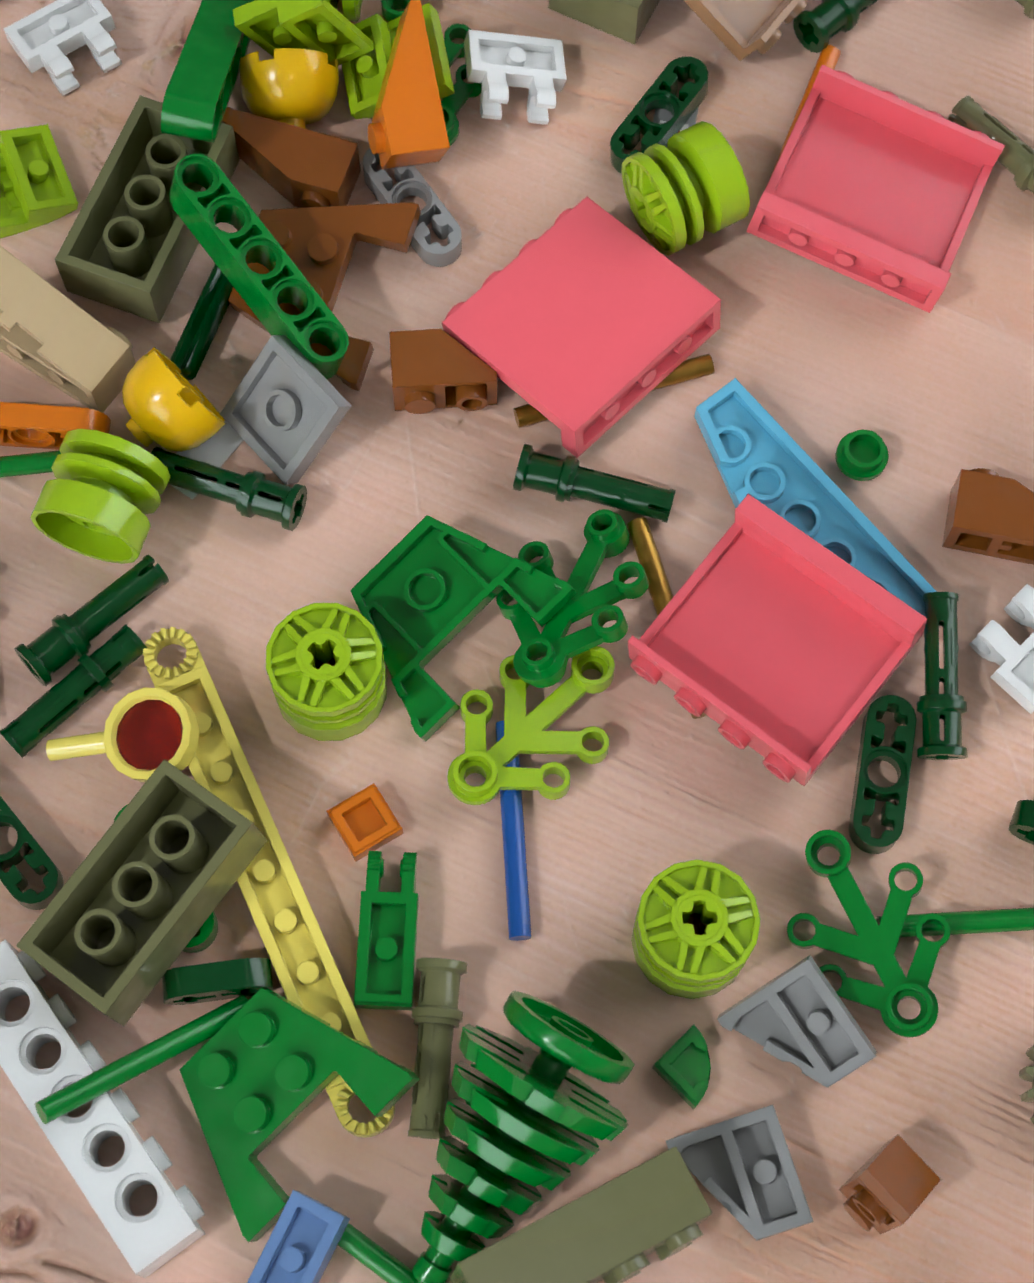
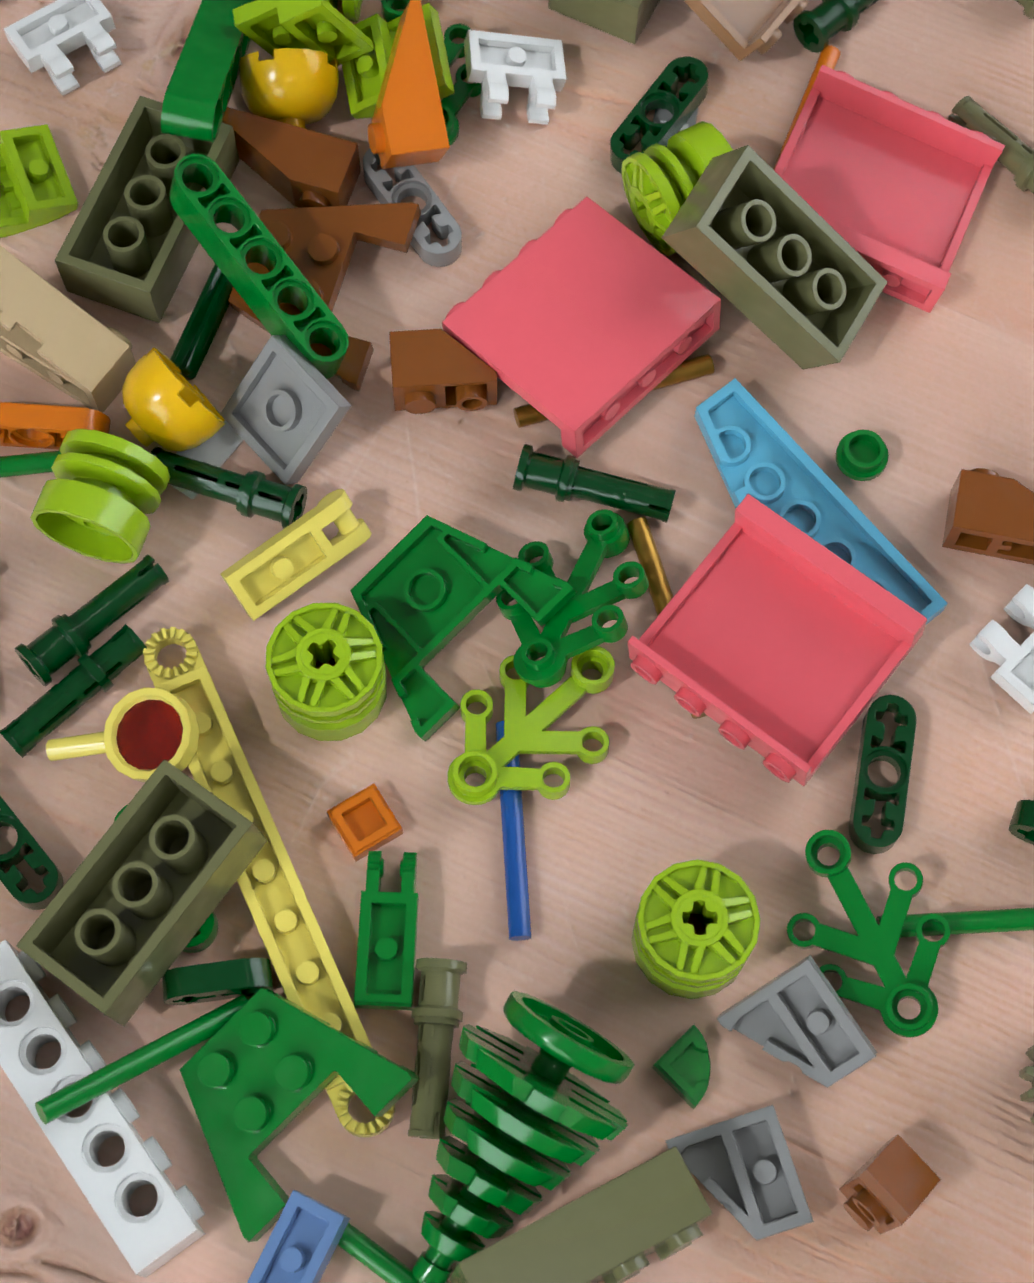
dark green pin [917,592,967,760] -> none
none -> light yellow plate [220,489,372,621]
none -> olive brick [662,145,887,369]

